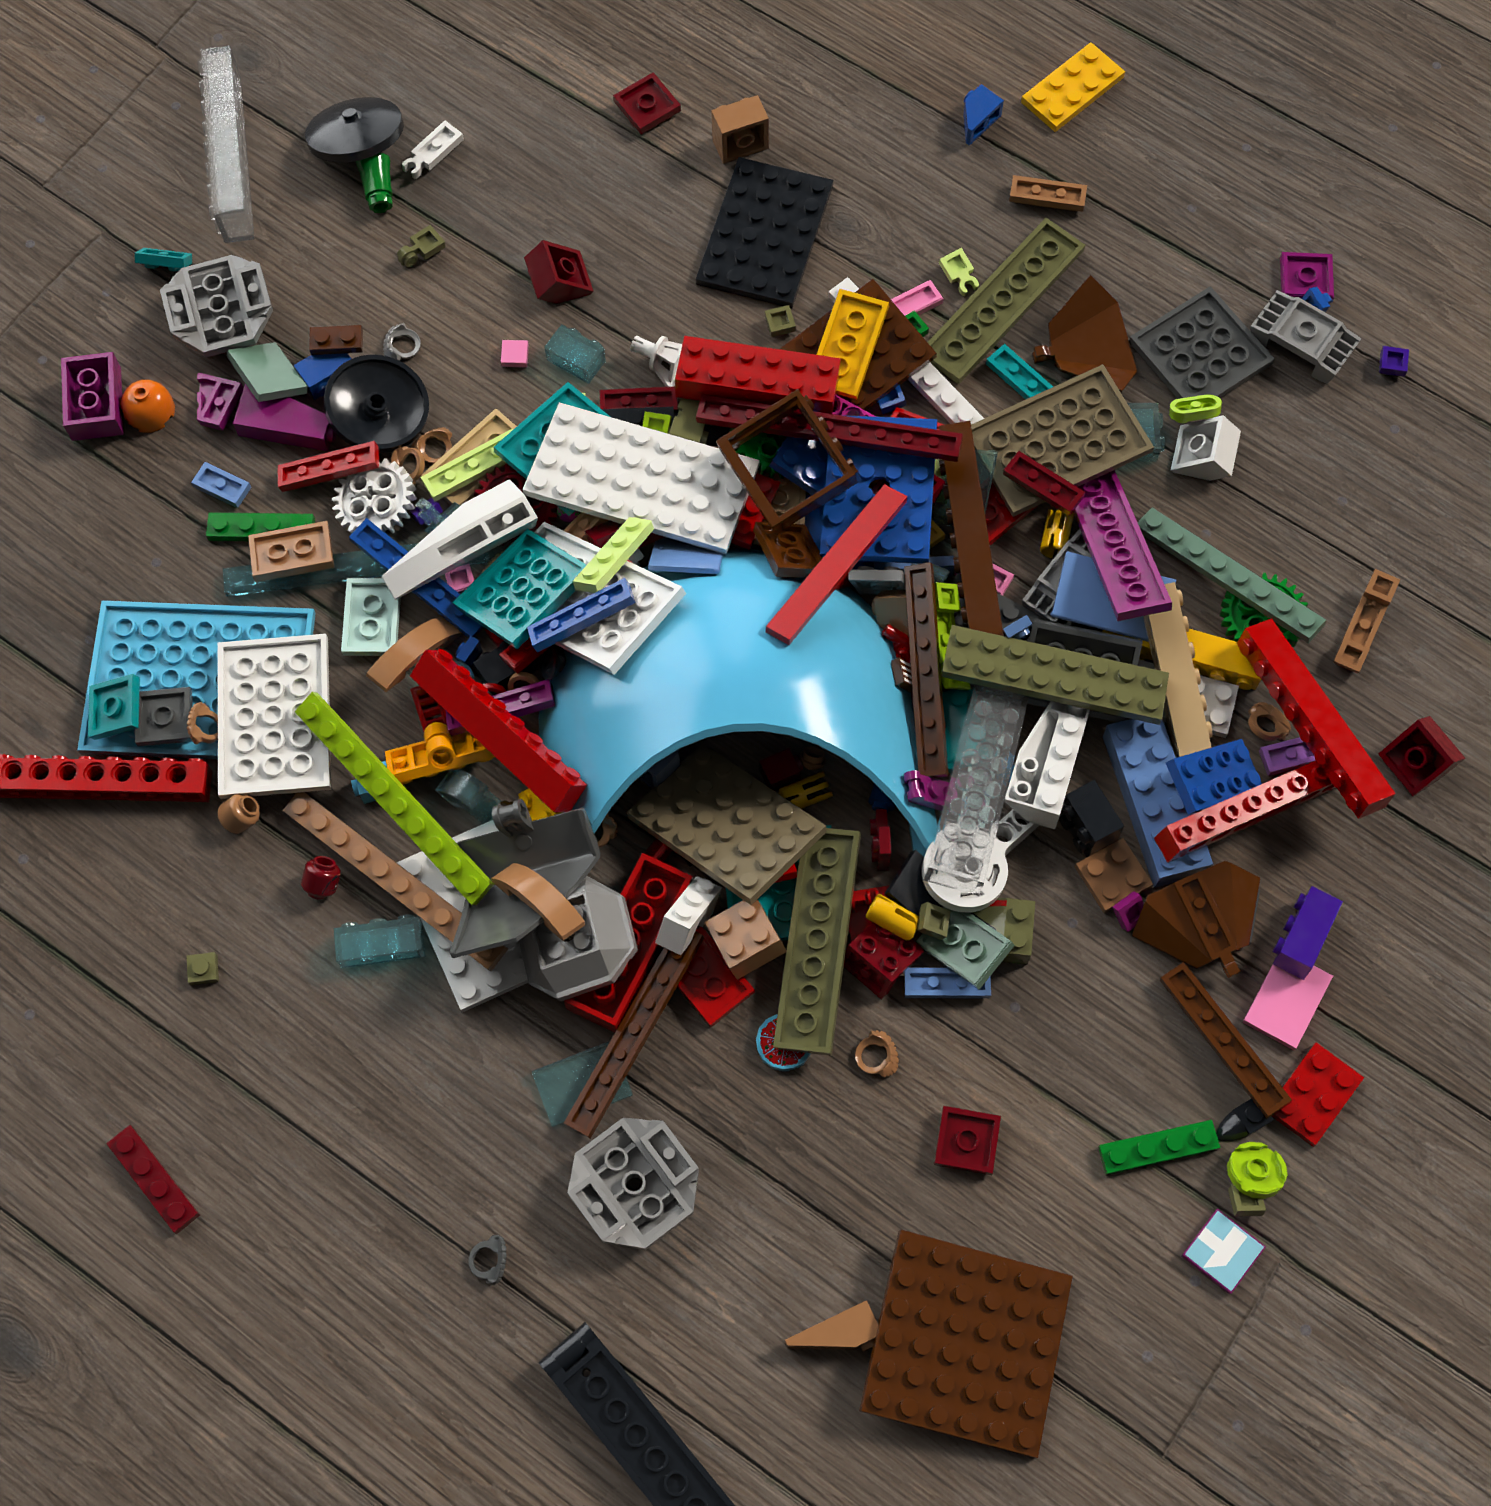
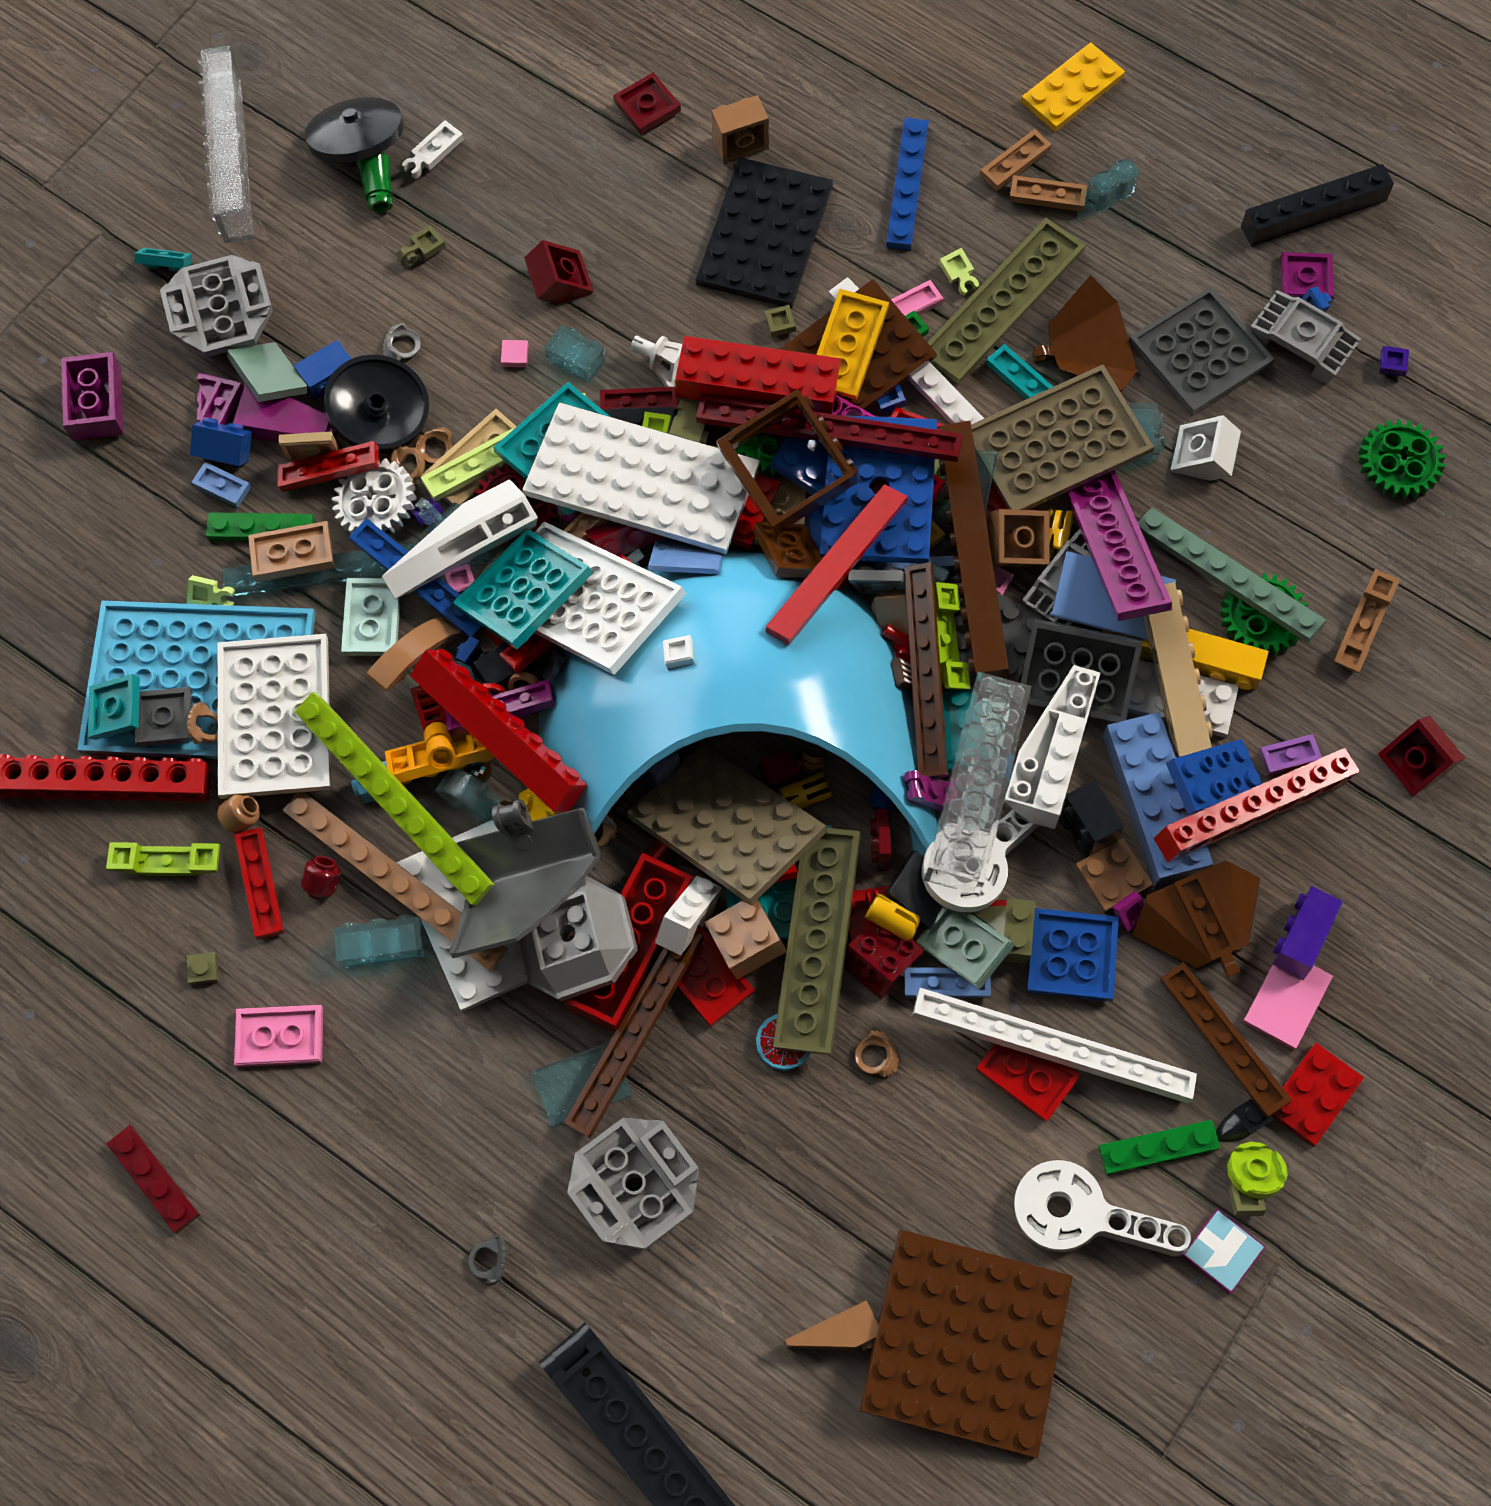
orange cylinder [121,380,175,433] -> none
reddish brown plate [309,325,363,355] -> none
medium nougat slope [491,863,586,941] -> none
blue plate [527,578,636,652] -> none
yellowish green plate [573,517,654,593] -> none
olive plate [917,902,951,940] -> none
dark red plate [934,1106,1001,1175] -> none
olive plate [941,625,1169,725] -> none
blue slope [963,84,1004,146] -> none
dark red plate [1003,451,1085,516] -> none
medium blue plate [1003,615,1032,641] -> none
lime plate [1169,395,1222,423] -> none
red brick [1236,619,1396,819] -> none
medium nougat piece [1248,702,1291,741] -> none
none -> lime slope [106,842,221,876]
none -> yellowish green plate [187,575,235,606]
none -> blue brick [190,418,252,466]
none -> red plate [234,827,285,940]
none -> bright pink tile [234,1005,323,1067]
none -> tan plate [279,432,340,462]
none -> dark brown tile [464,761,492,784]
none -> white tile [663,635,695,669]
none -> blue plate [886,118,929,250]
none -> white plate [912,988,1197,1104]
none -> red plate [975,1044,1081,1123]
none -> medium nougat plate [980,129,1052,191]
none -> medium nougat brick [987,509,1049,568]
none -> white beam [1014,1160,1191,1256]
none -> blue plate [1027,908,1119,1002]
none -> clear light blue brick [1085,159,1140,212]
none -> black brick [1241,164,1394,247]
none -> green gear [1357,419,1446,500]

